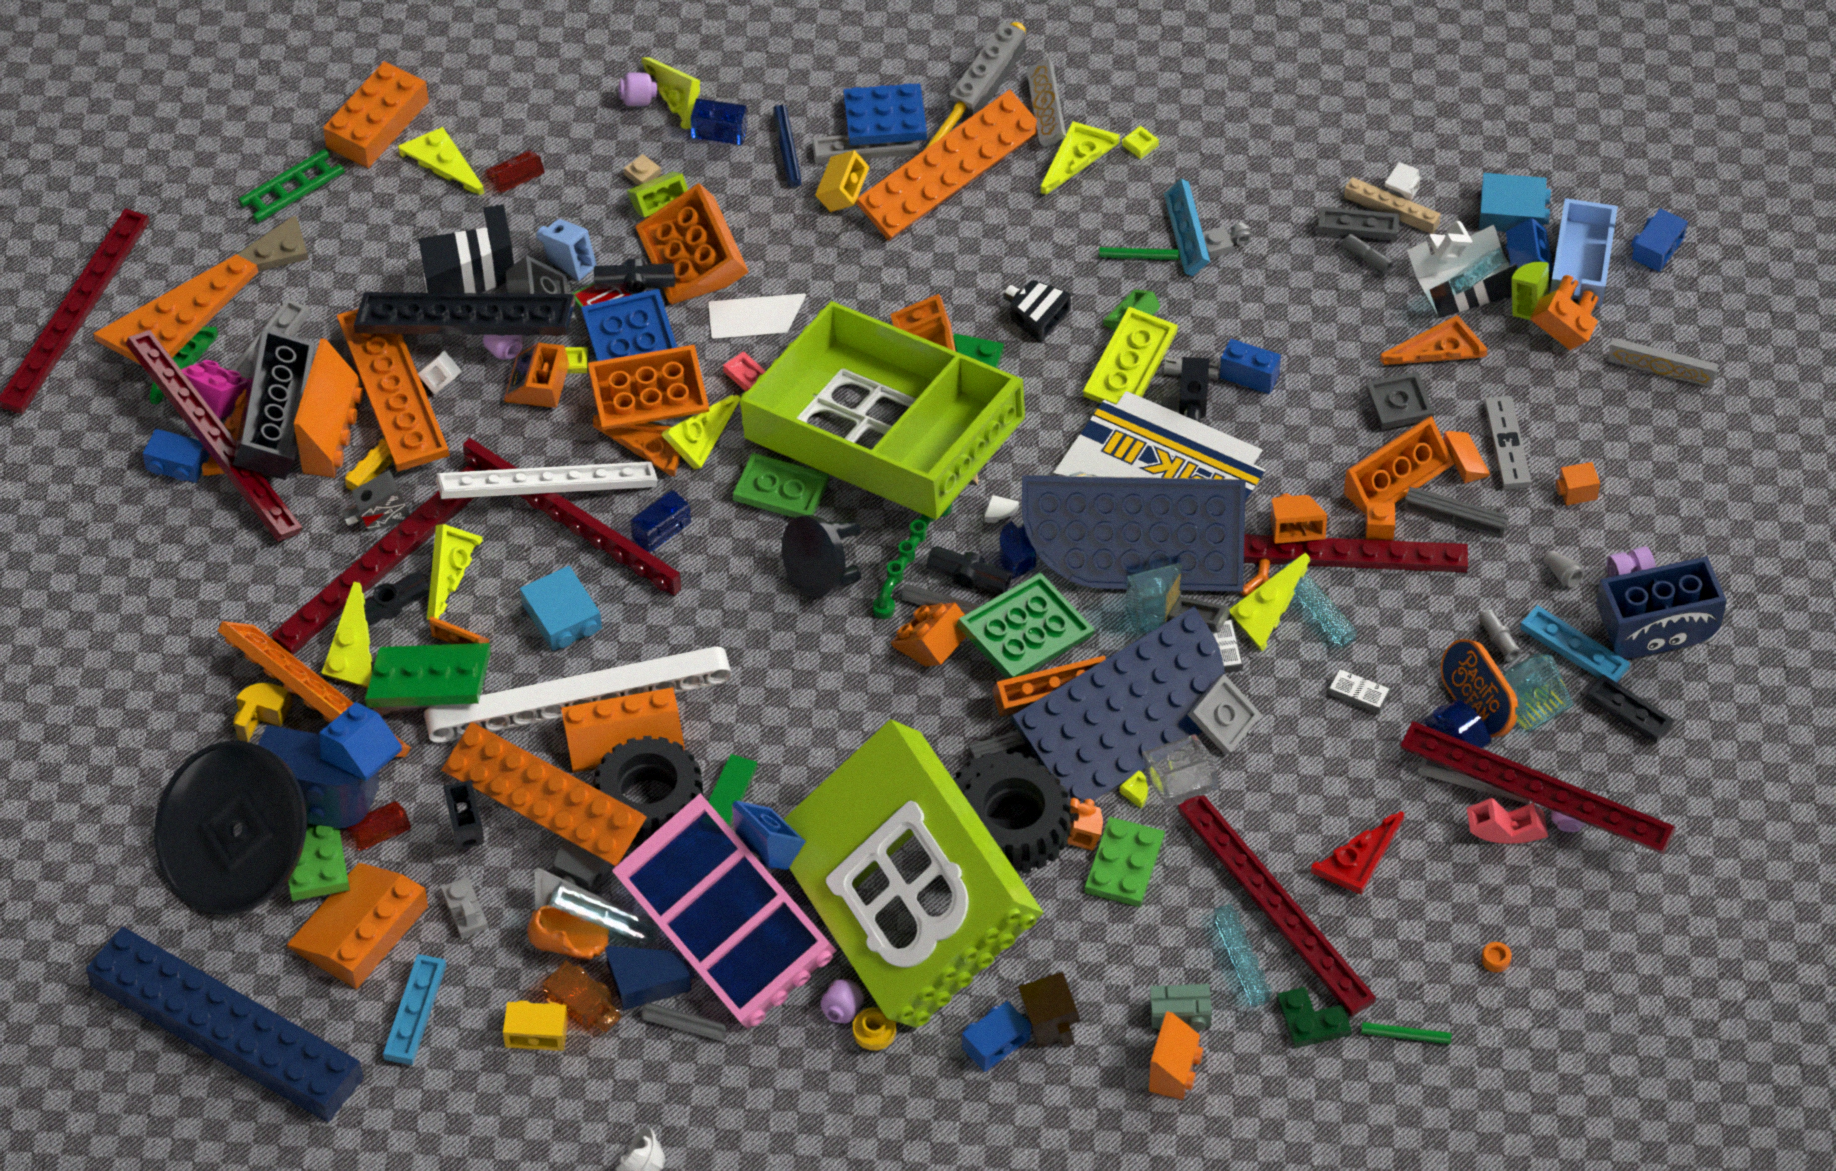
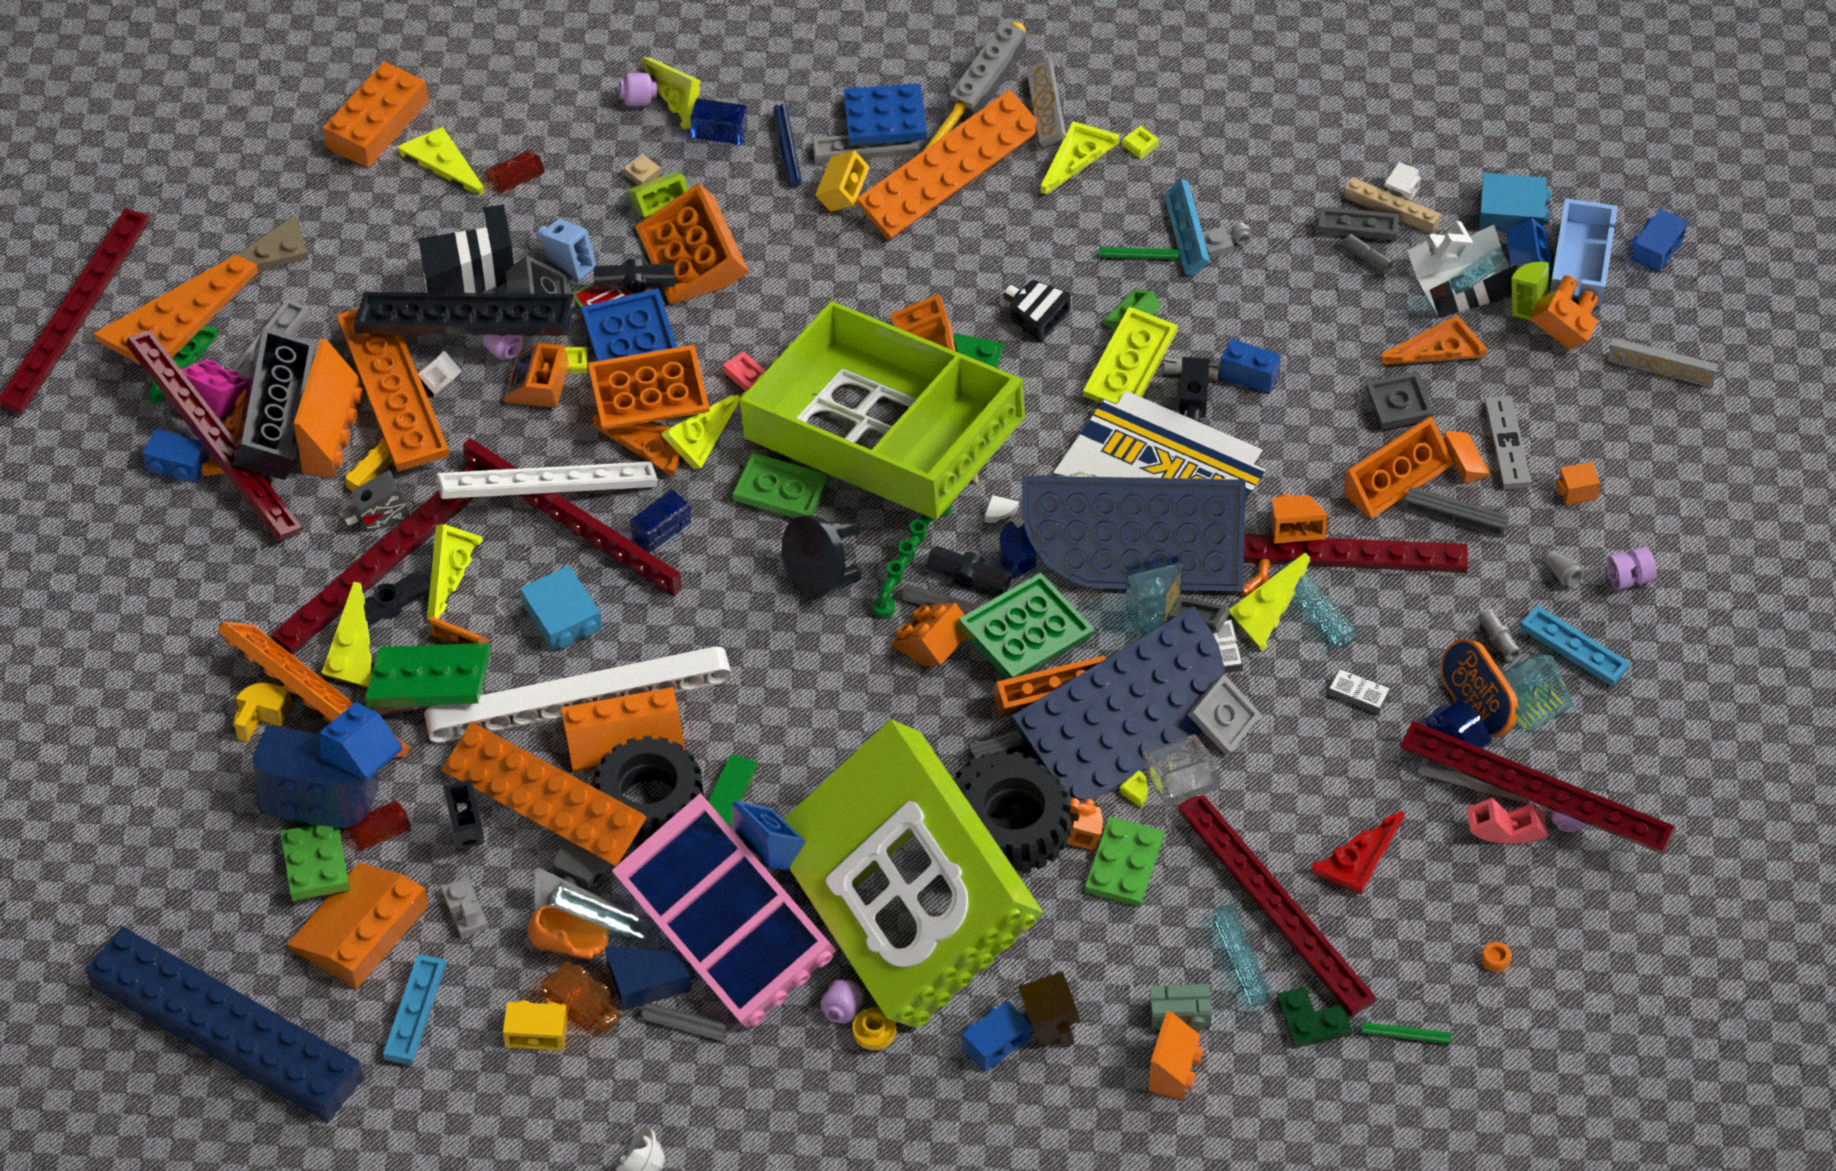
black dish [154,741,307,915] -> none
green bar [238,148,344,223] -> none
white sticker [708,294,806,339] -> none
orange brick [1365,502,1395,541] -> none
black plate [1586,675,1674,744] -> none
dark blue brick [1596,556,1727,658] -> none

